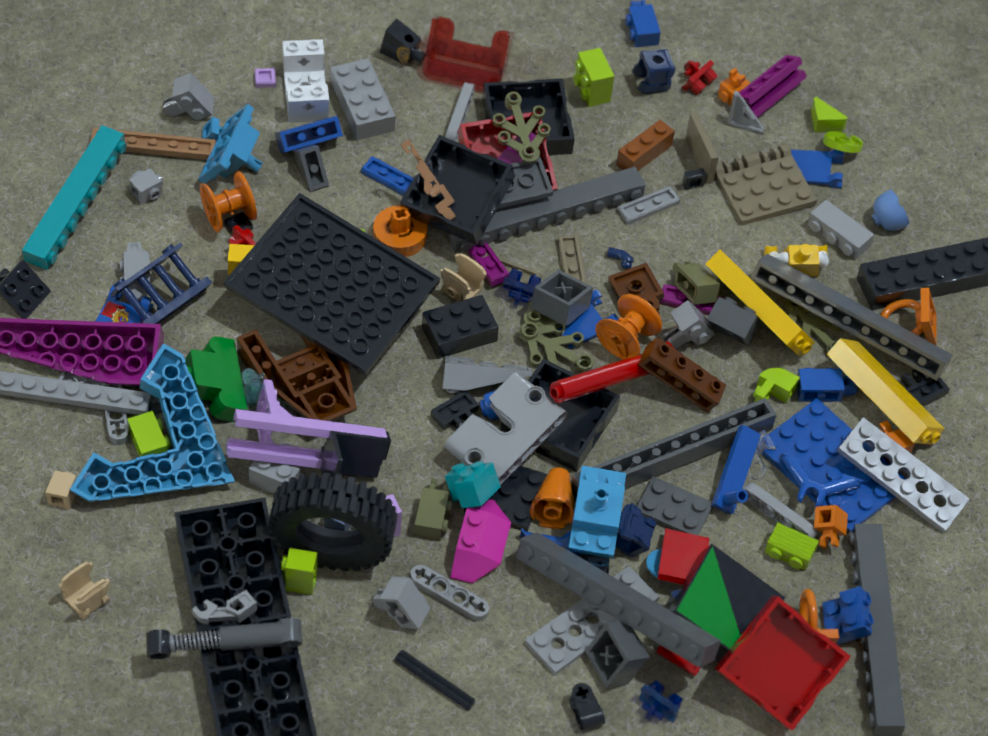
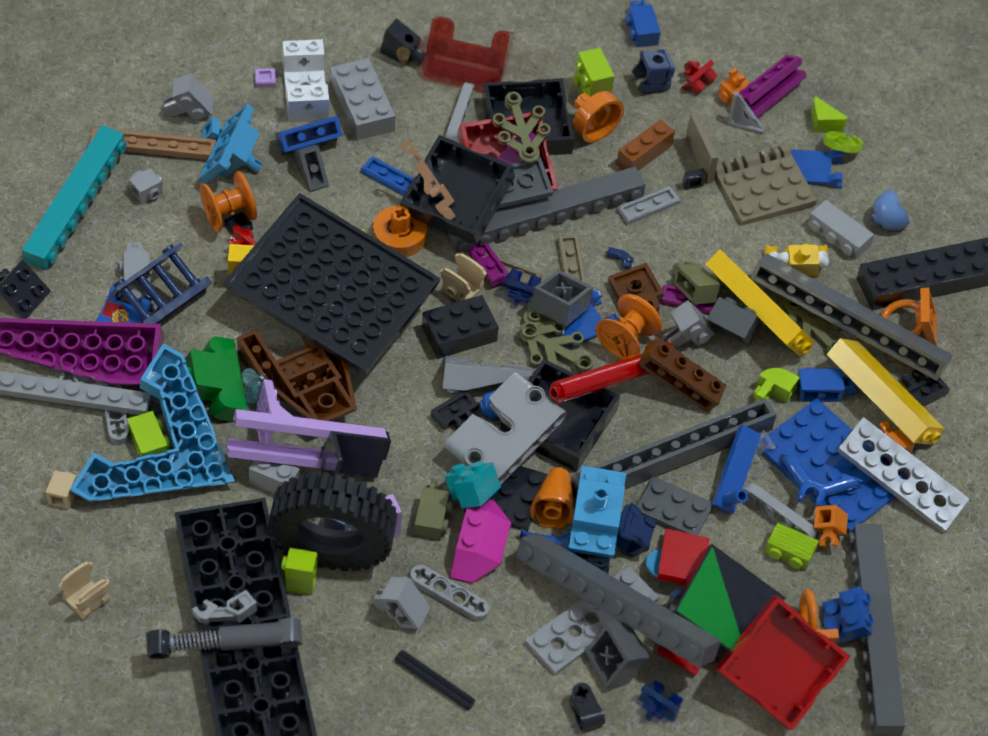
none -> orange piece [573,91,624,143]

